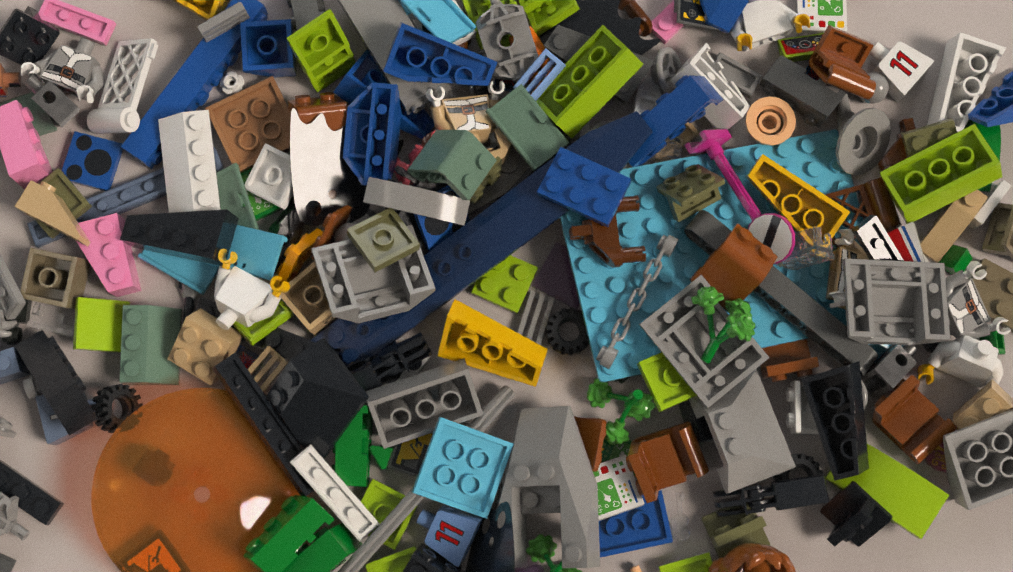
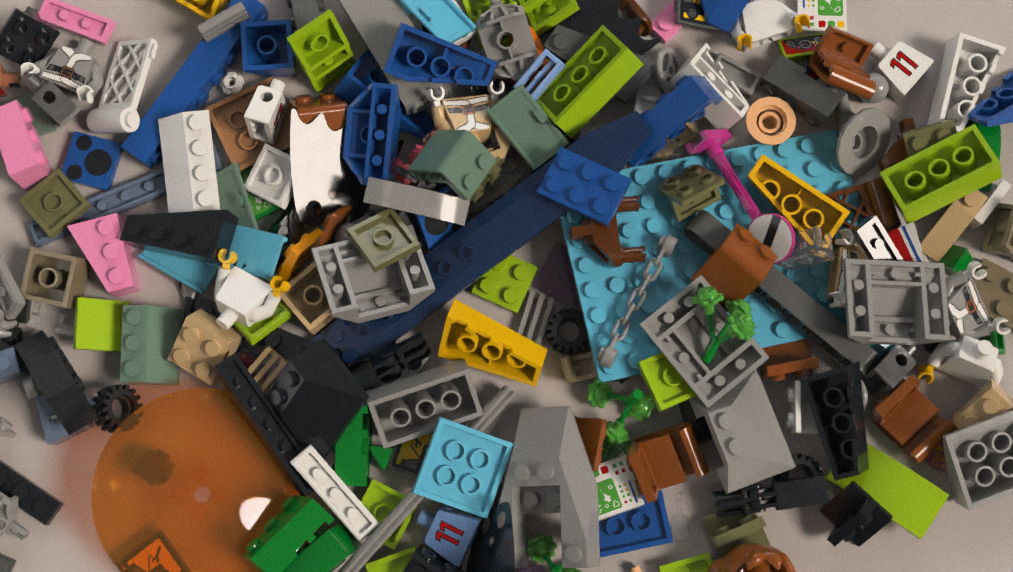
tan slope [14,180,91,247] -> none
none -> white torso [244,79,287,145]
none -> dark tan bracket [560,351,598,383]

